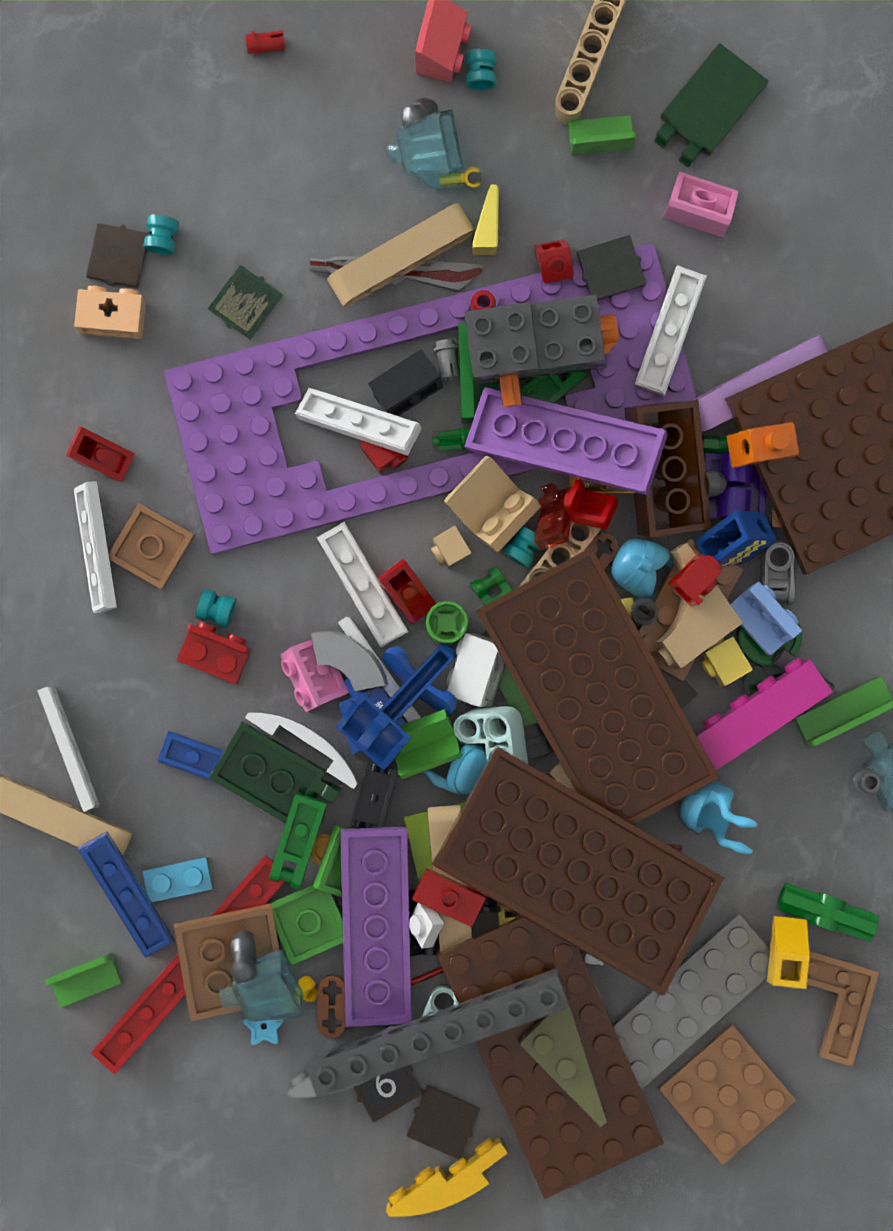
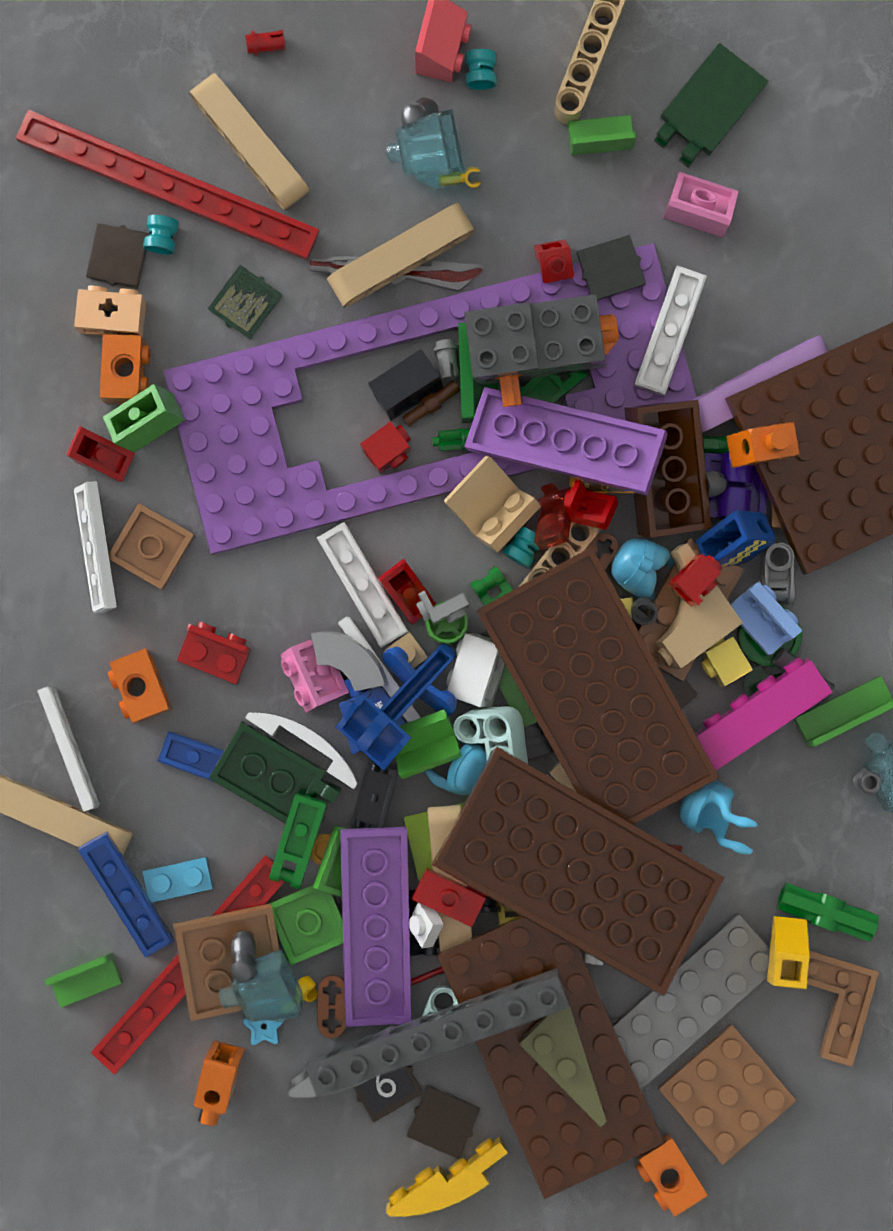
teal wheel [196,588,237,628] -> none
white tile [295,387,422,456] -> none
tan plate [431,526,471,569] -> none
red pin [471,290,496,310] -> none
light yellow slope [472,185,499,255] -> none
none -> red plate [16,110,320,261]
none -> orange brick [99,334,151,404]
none -> bright green brick [103,384,185,453]
none -> orange brick [108,648,173,724]
none -> tan beam [189,72,310,211]
none -> orange torso [193,1040,245,1126]
none -> tan plate [384,632,428,669]
none -> reddish brown bar [402,380,460,427]
none -> light grey bracket [416,591,469,625]
none -> orange brick [635,1133,708,1217]

